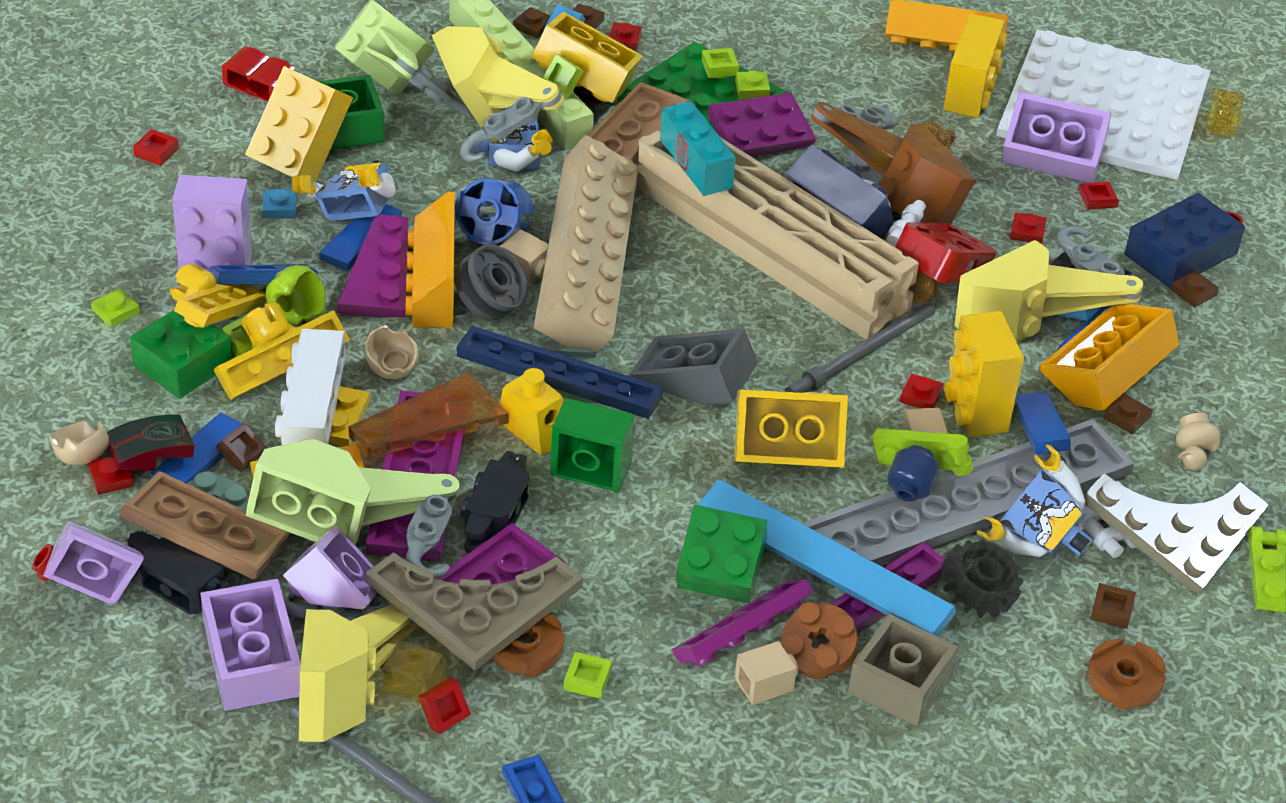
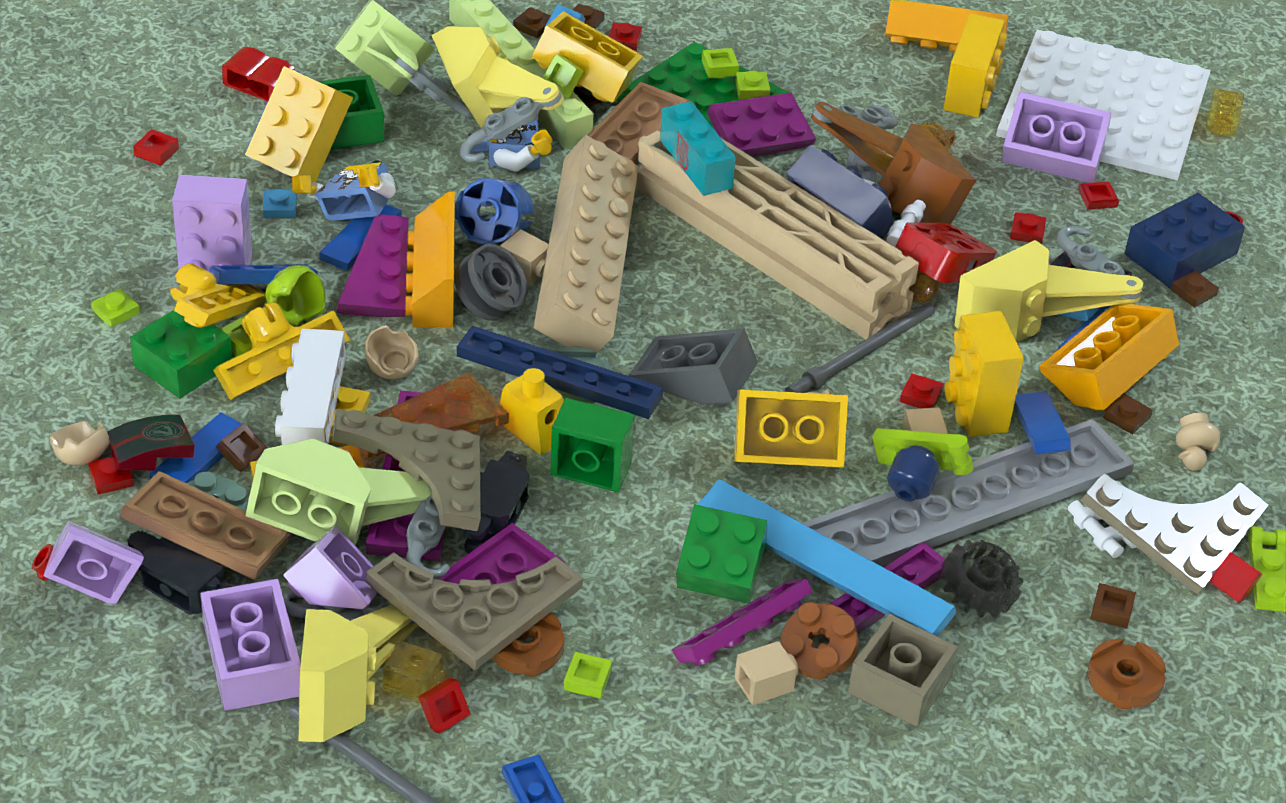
torso [977,445,1093,557] -> none
none -> dark tan plate [332,409,481,531]
none -> red tile [1209,551,1263,603]

